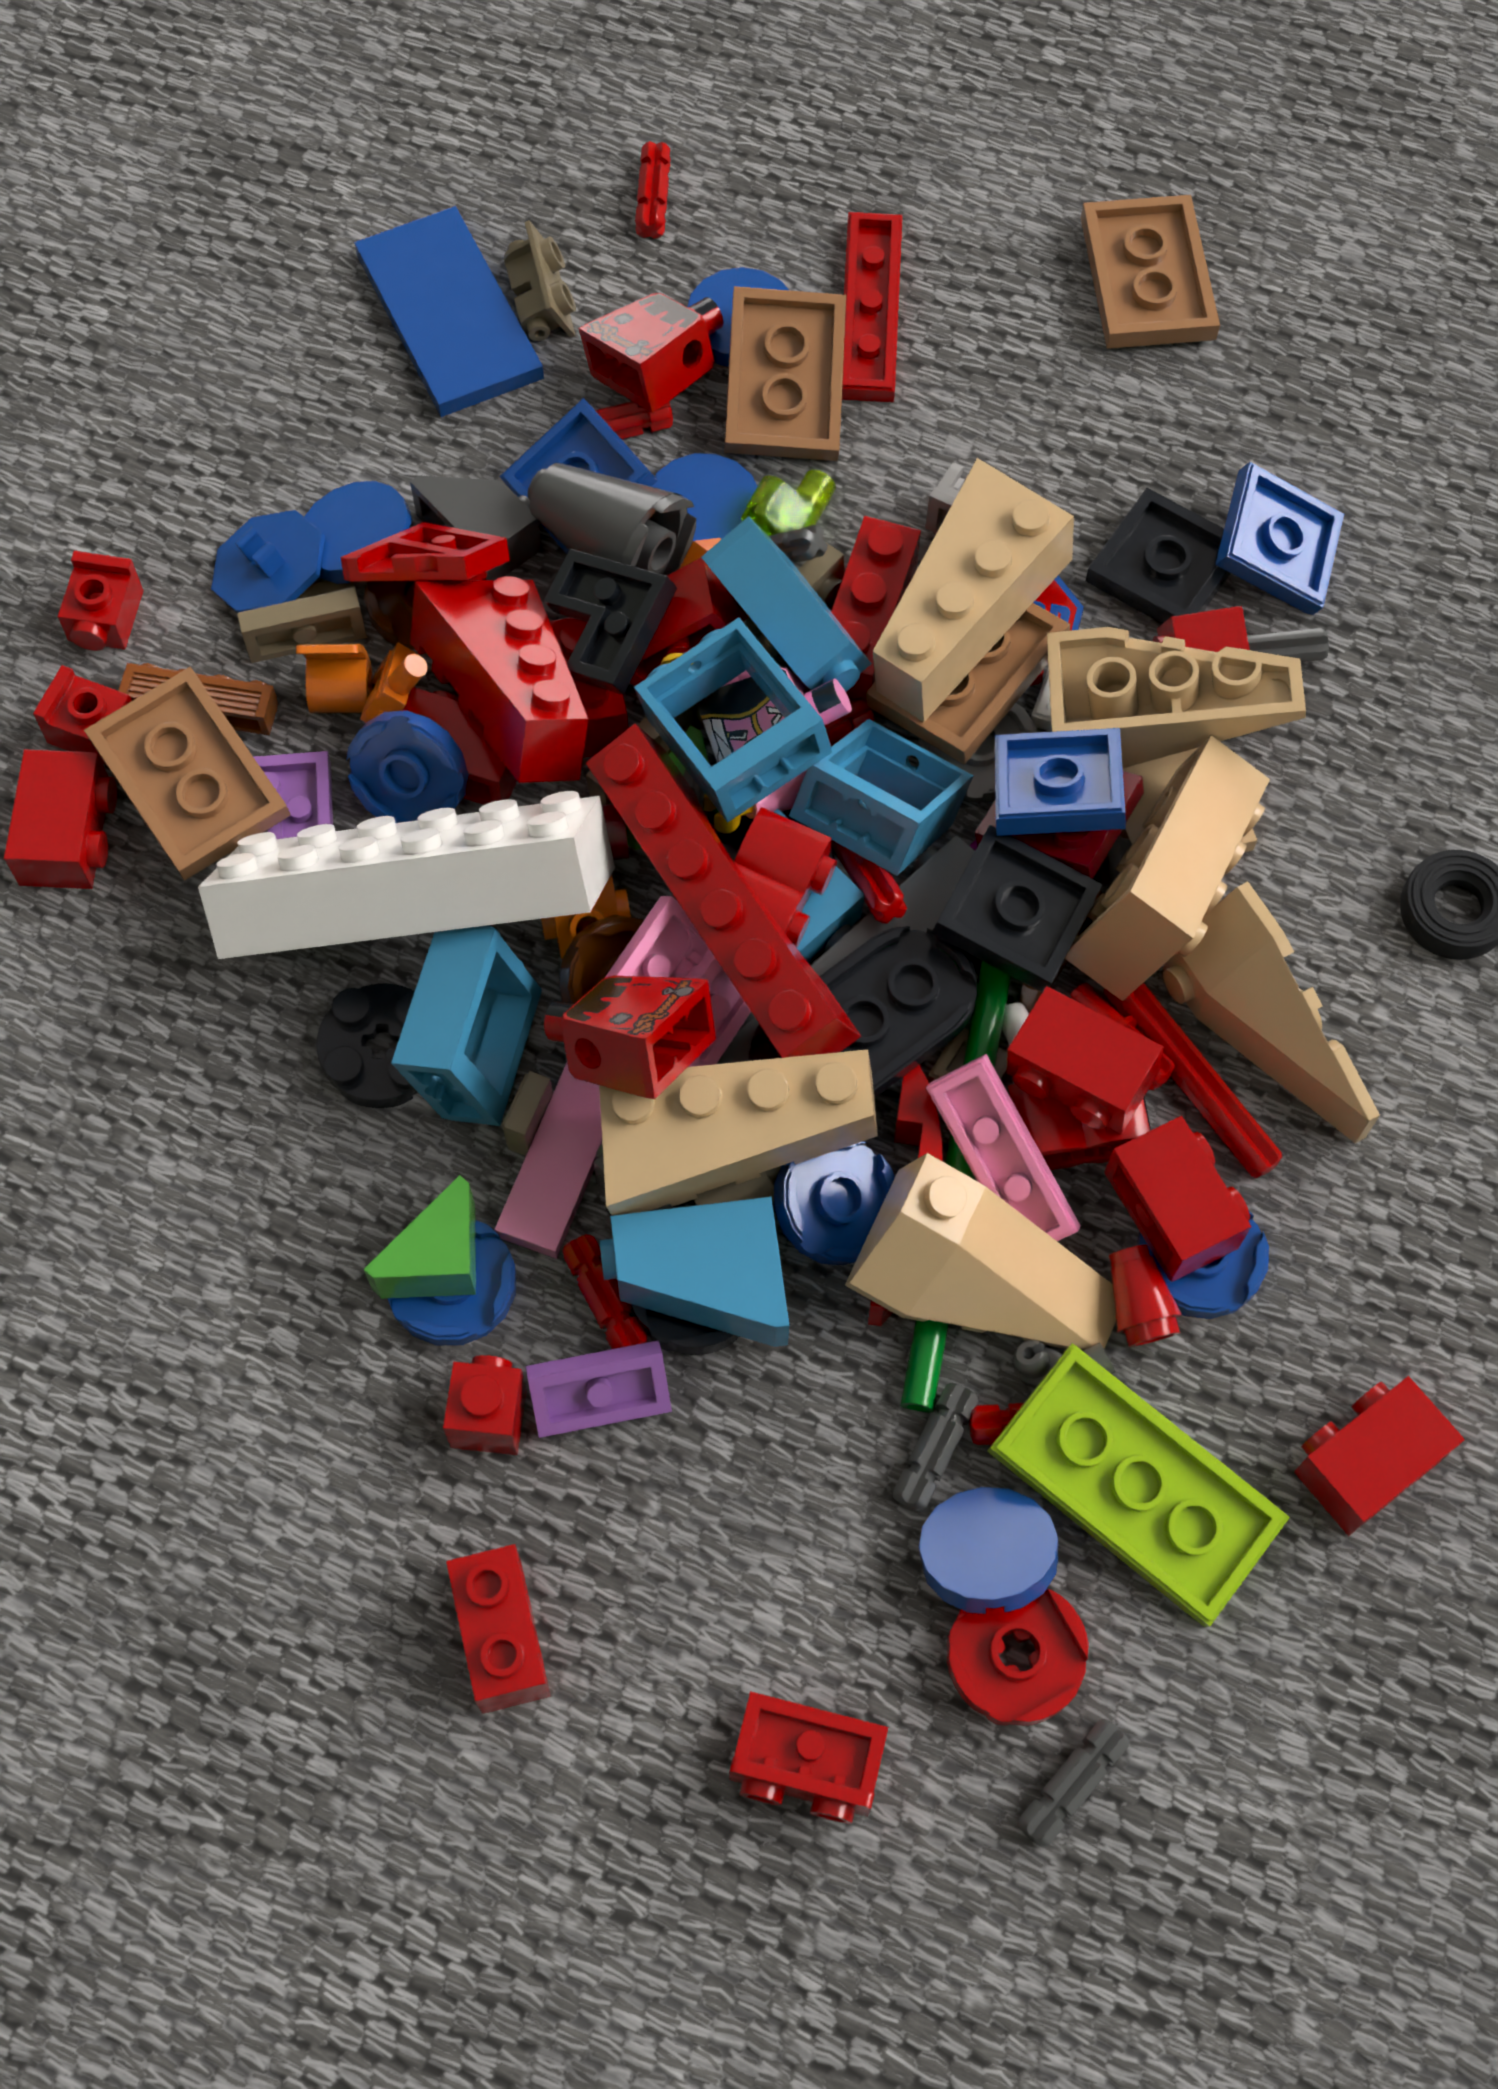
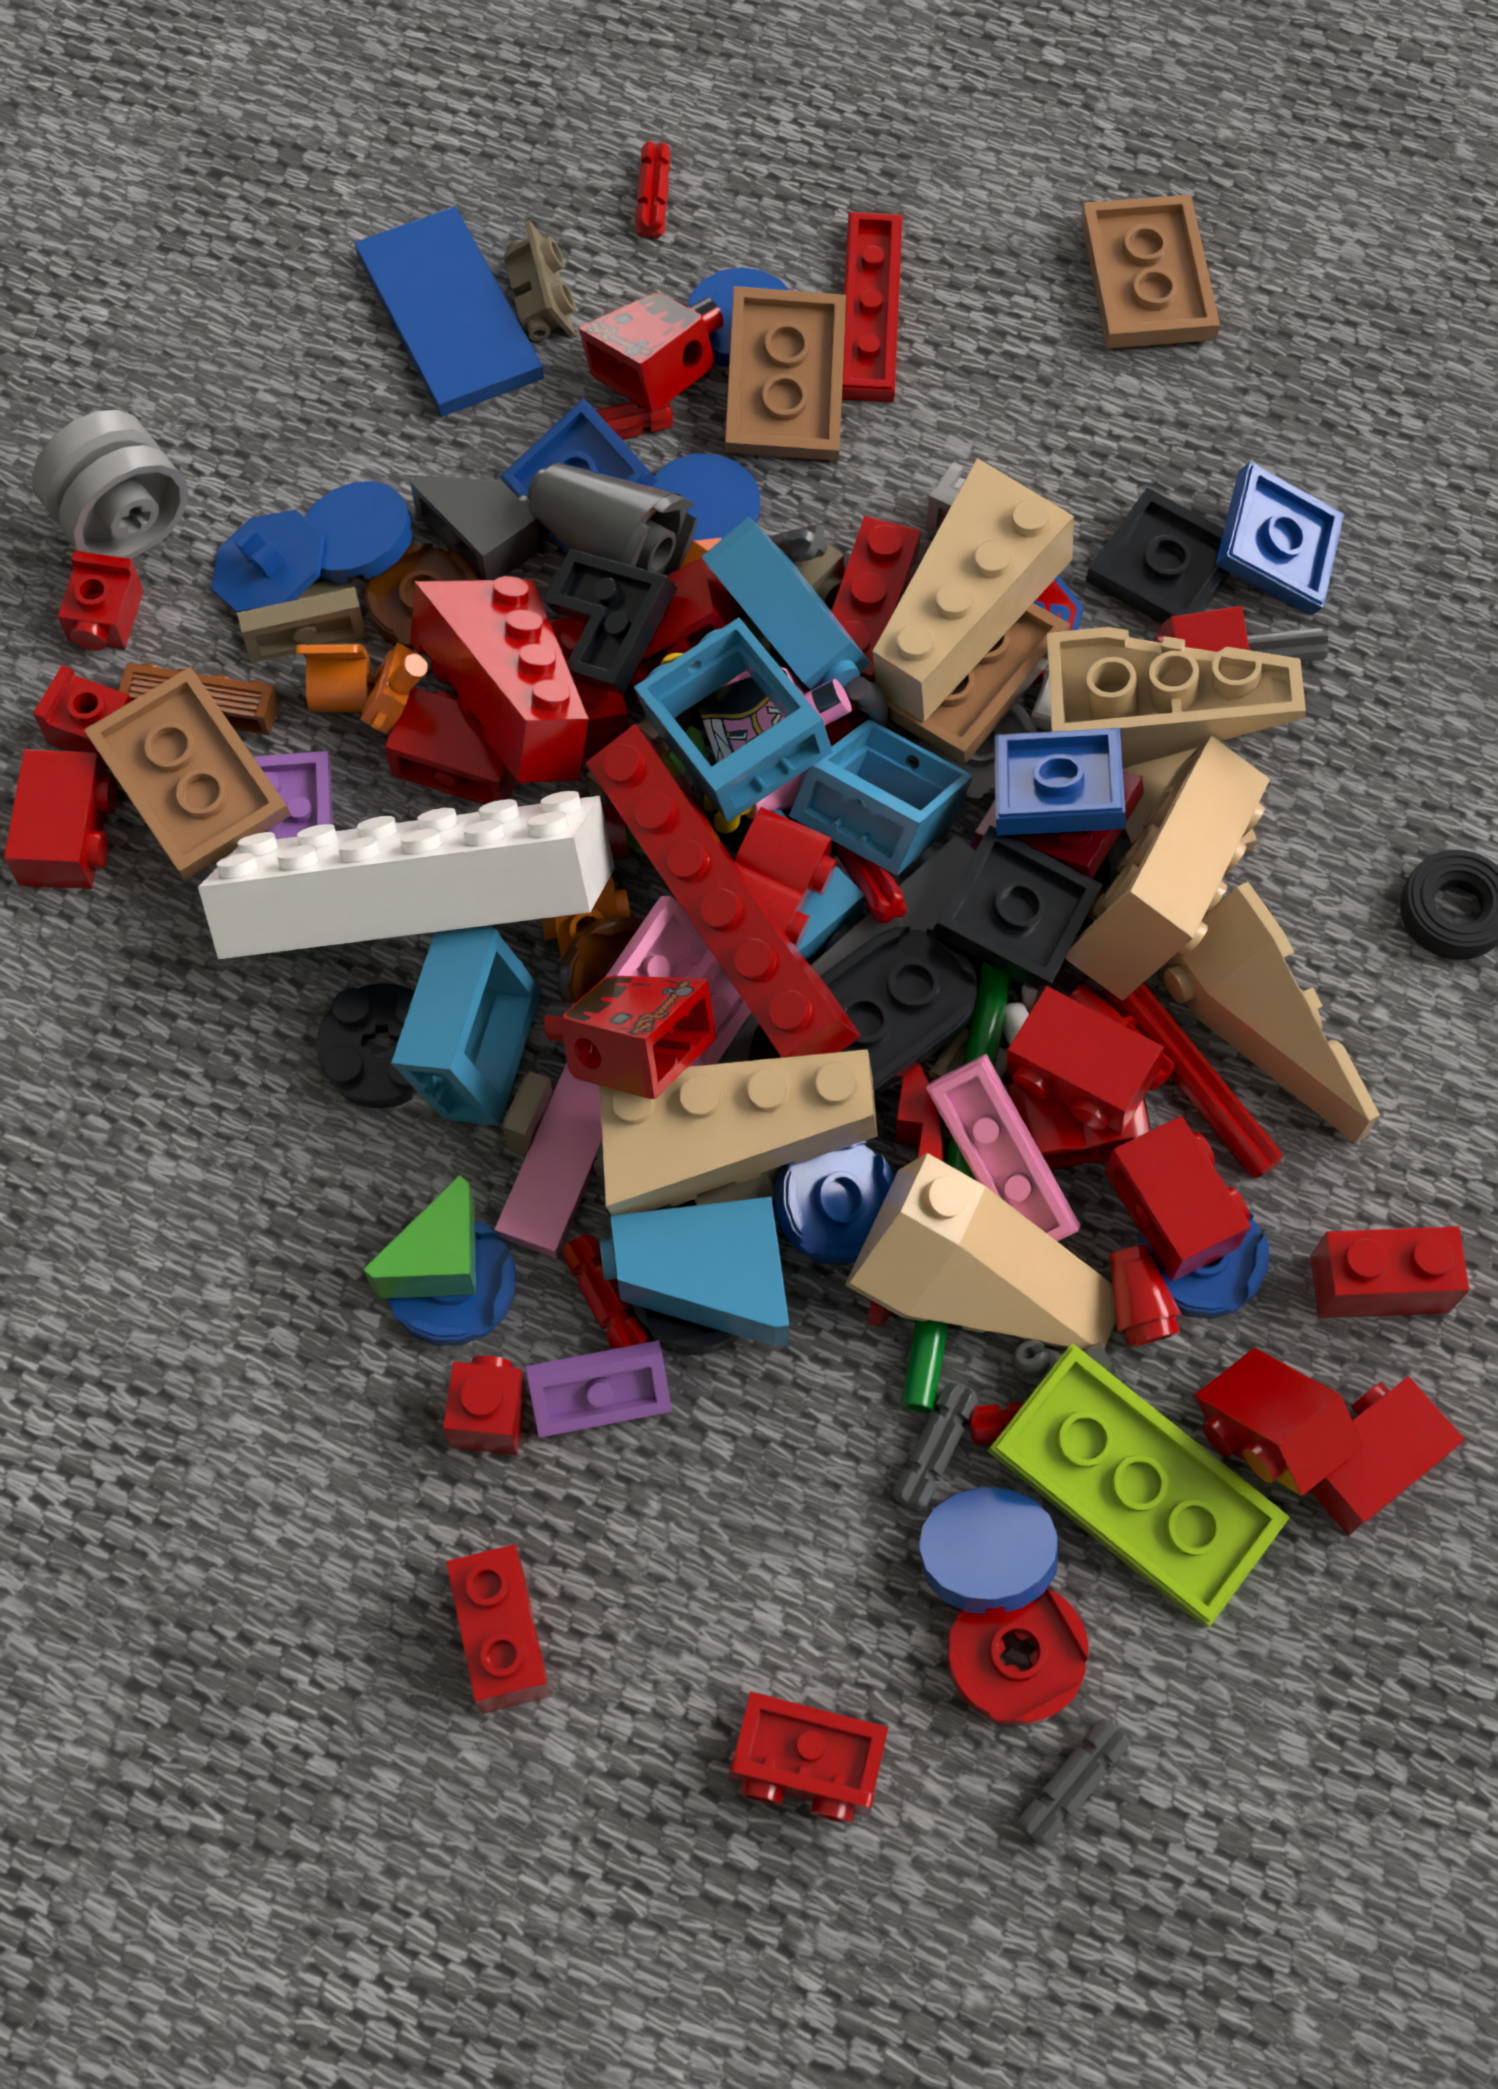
red wing [340,522,510,582] -> none
blue tile [346,710,468,823] -> none
clear neon green piece [741,470,836,536] -> none
none -> light grey wheel [31,410,189,559]
none -> dark grey helmet [846,676,889,728]
none -> red brick [1194,1347,1363,1496]
none -> red brick [1310,1226,1470,1318]

